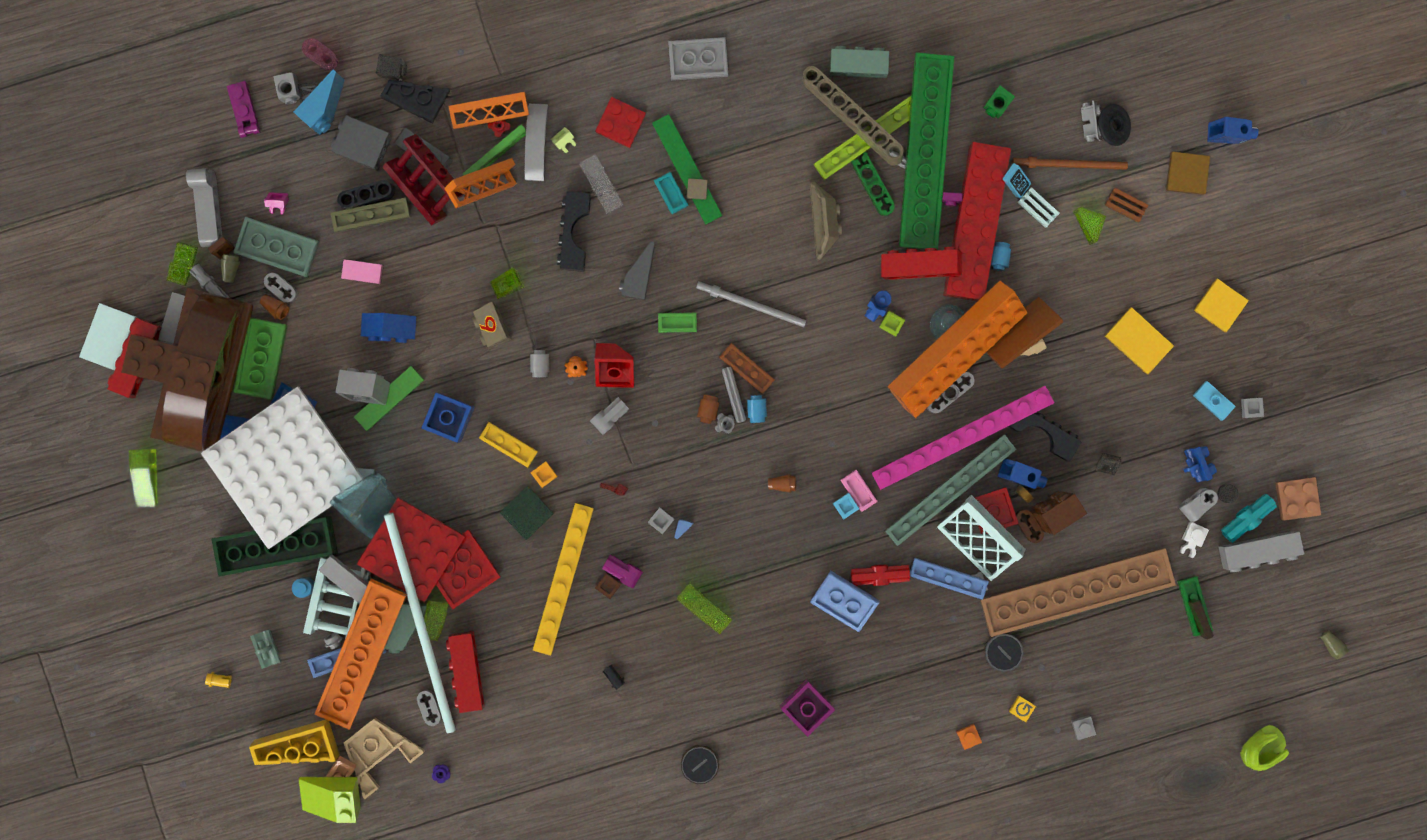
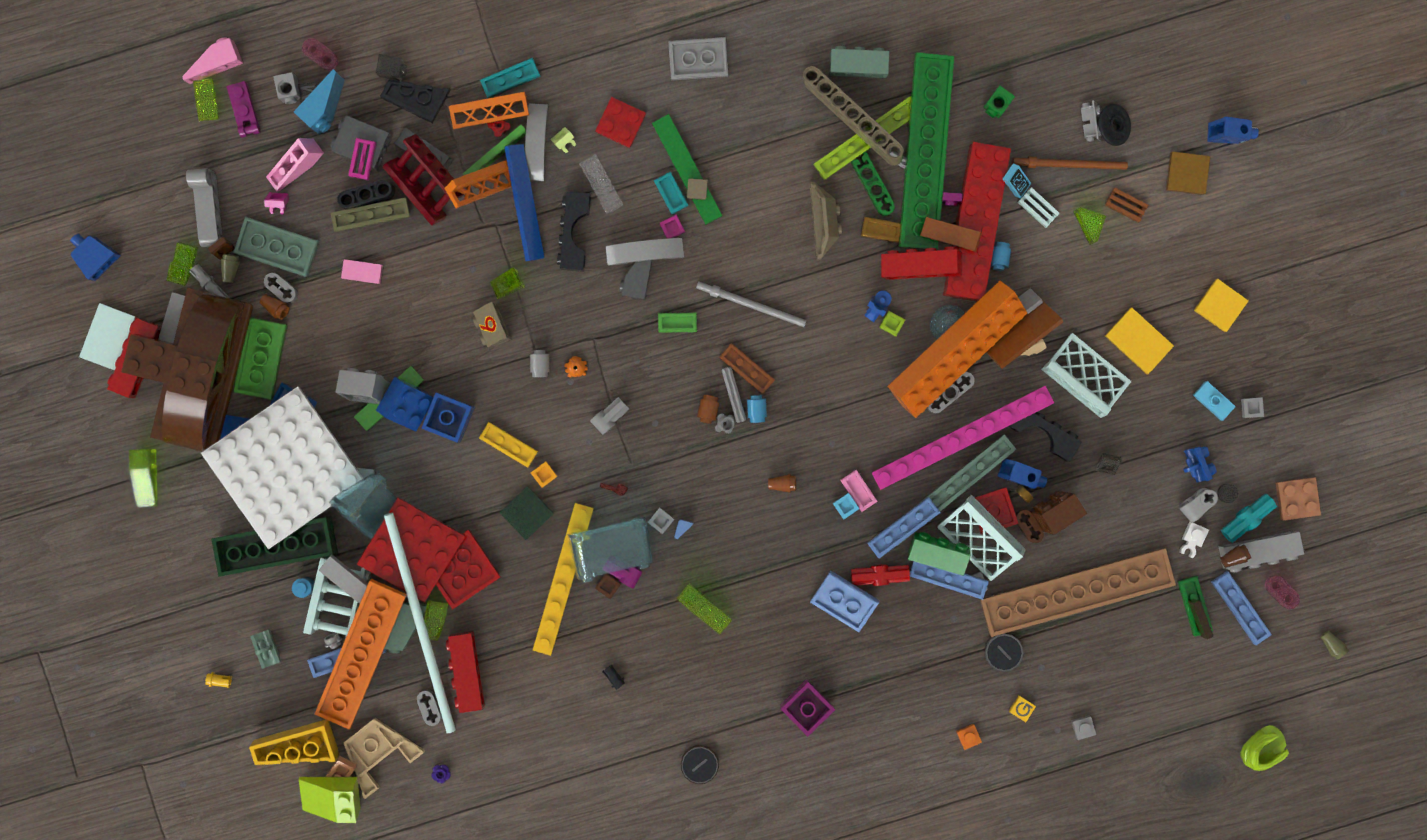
blue brick [361,313,416,343] -> none
red slope [595,343,634,388] -> none
none -> blue torso [70,233,121,281]
none -> bright pink slope [182,37,243,84]
none -> clear neon green slope [193,79,219,121]
none -> bright pink slope [266,138,324,192]
none -> dark pink tile [348,138,376,181]
none -> blue brick [376,377,434,431]
none -> teal tile [480,57,541,98]
none -> blue tile [504,144,544,261]
none -> clear light blue windscreen [567,517,653,583]
none -> light grey slope [606,238,684,266]
none -> dark pink tile [660,214,685,239]
none -> pearl gold tile [861,217,901,243]
none -> medium blue tile [867,497,941,558]
none -> brick [908,532,971,576]
none -> dark orange tile [920,217,982,252]
none -> light grey tile [1018,288,1043,314]
none -> light aqua fence [1042,333,1131,418]
none -> medium blue tile [1211,571,1272,645]
none -> reddish brown cone [1220,545,1251,568]
none -> clear pink plate [1265,575,1300,609]

